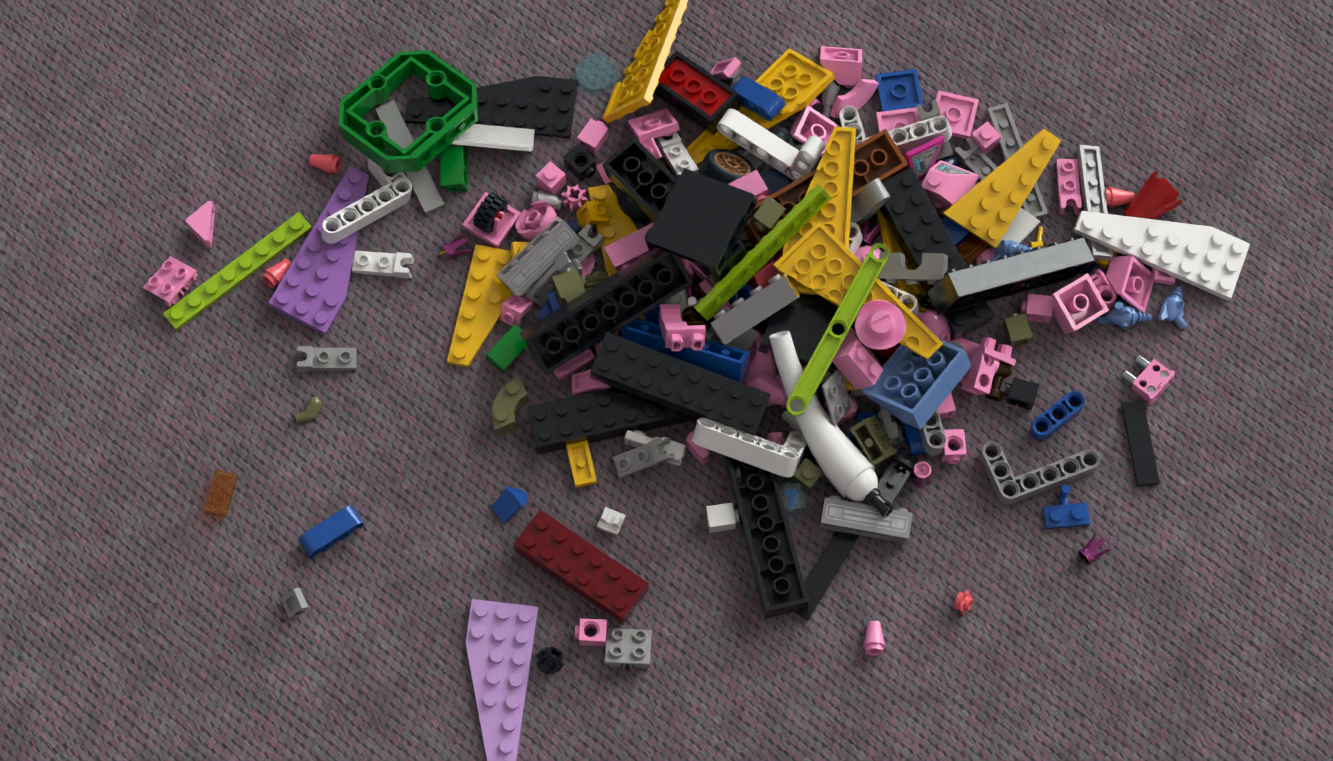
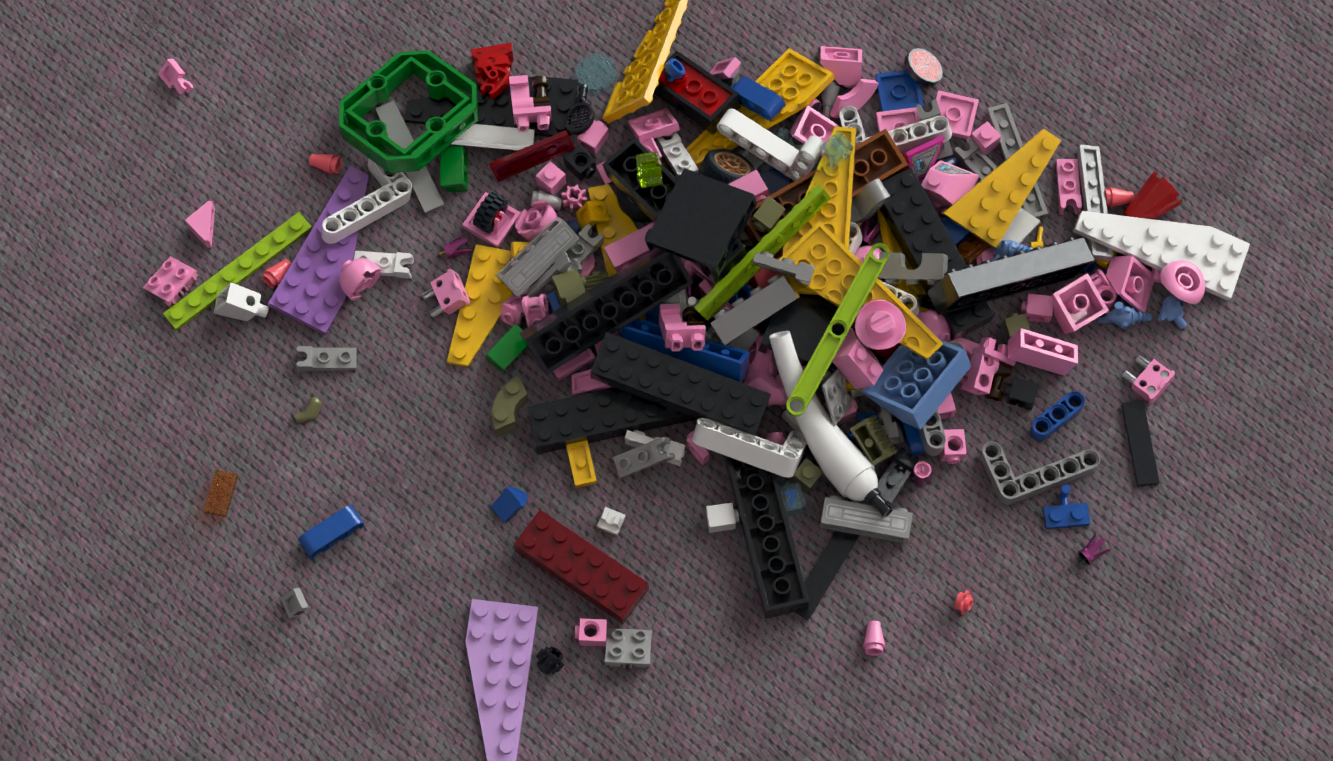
none -> bright pink plate [158,59,194,95]
none -> white torso [213,283,269,321]
none -> bright pink cylinder [339,258,382,300]
none -> bright pink piece [422,269,470,318]
none -> red piece [470,43,514,99]
none -> dark red tile [489,130,575,182]
none -> bright pink hips [509,75,552,132]
none -> bright pink piece [522,294,550,328]
none -> black piece [565,84,595,135]
none -> clear neon green panel [636,152,663,188]
none -> blue tile [664,58,685,82]
none -> light grey plate [753,251,815,286]
none -> clear light blue panel [820,131,853,168]
none -> tile [904,48,943,86]
none -> bright pink brick [1008,328,1078,376]
none -> bright pink hat [1160,260,1205,304]

